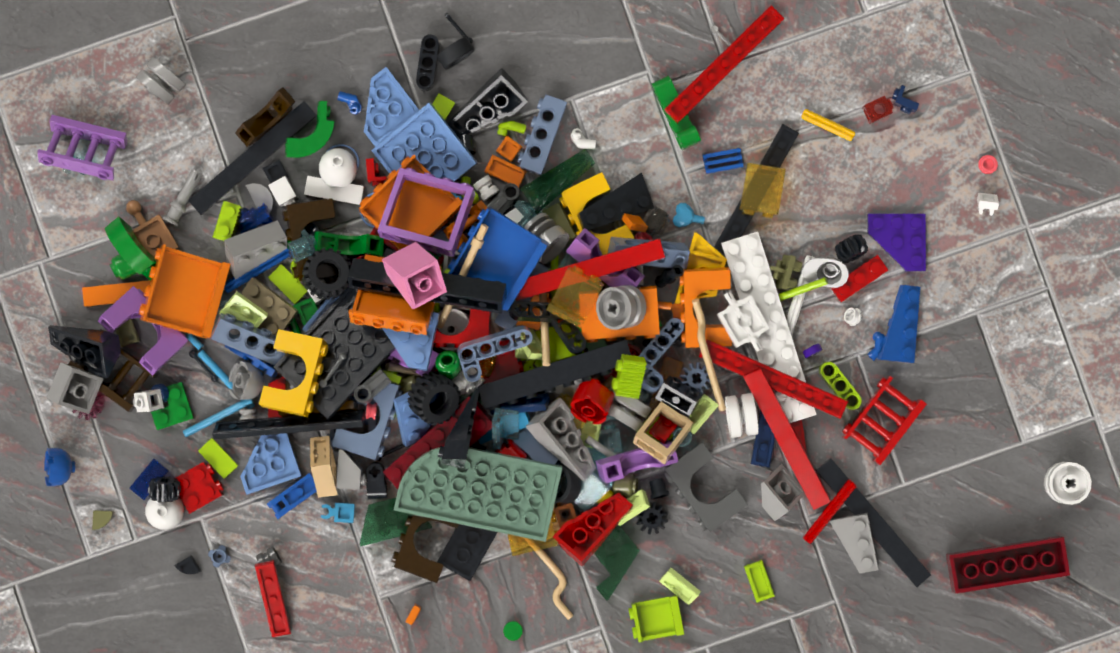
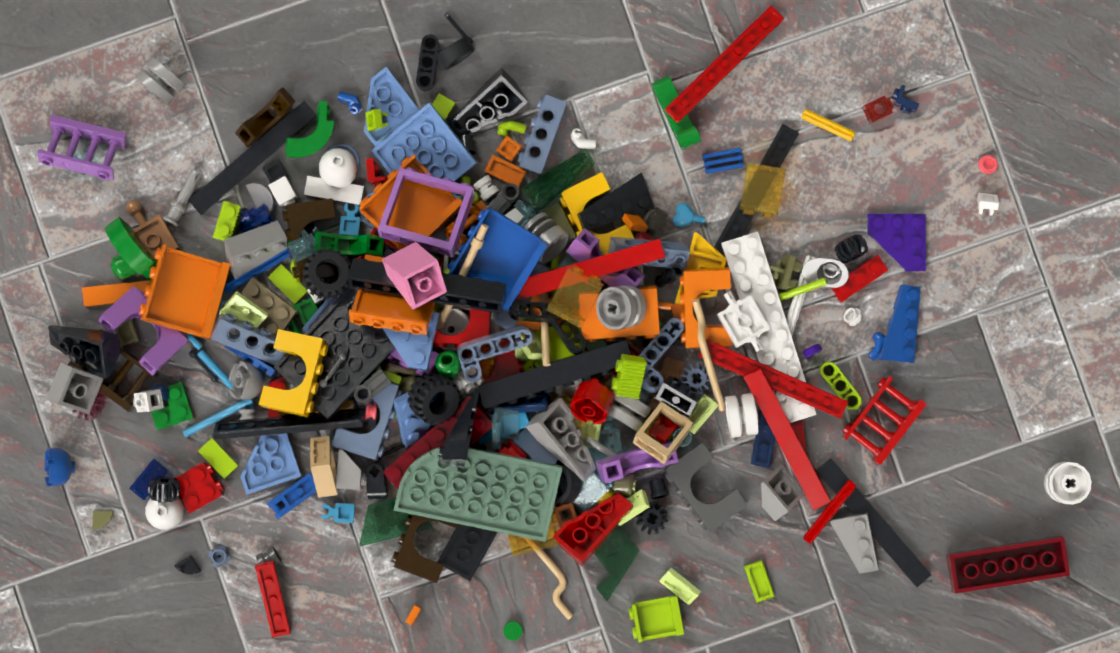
none -> dark azure plate [339,203,361,236]
none -> lime tile [365,109,388,131]

